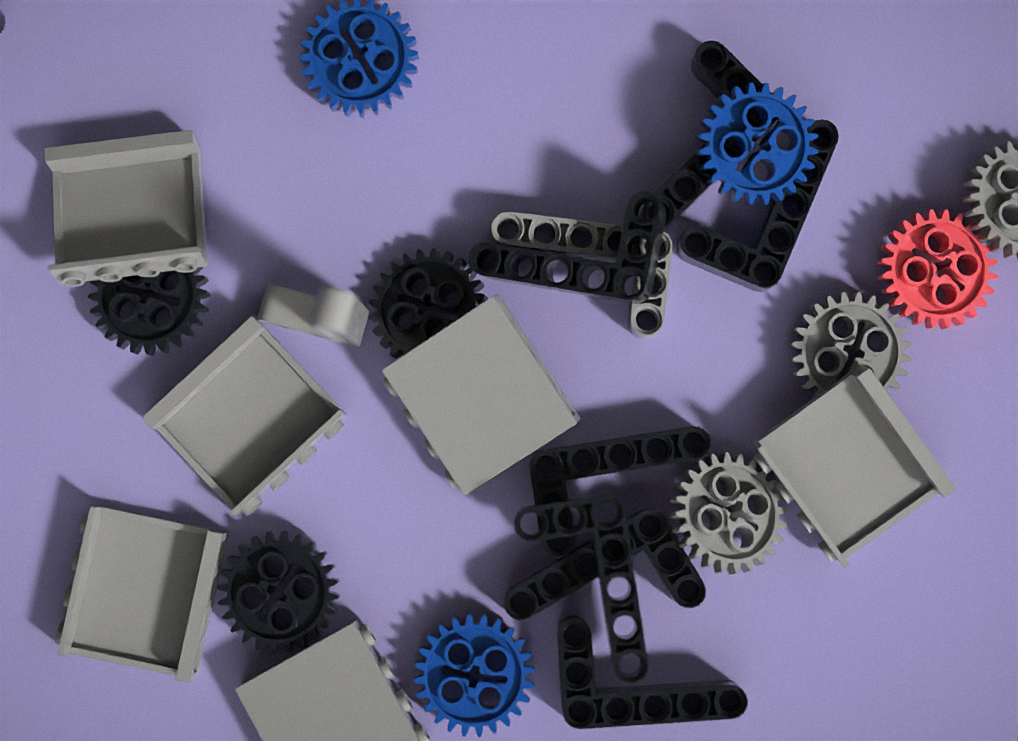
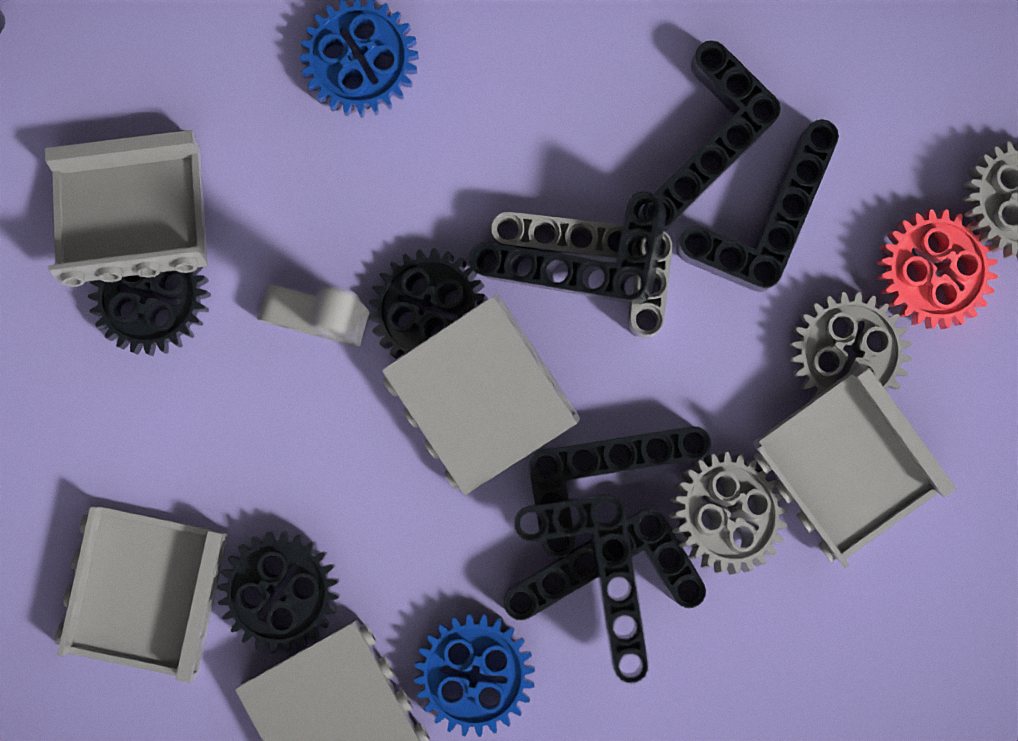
light grey panel [142,316,347,517] -> none
black beam [557,615,748,729] -> none
blue gear [696,83,818,206] -> none

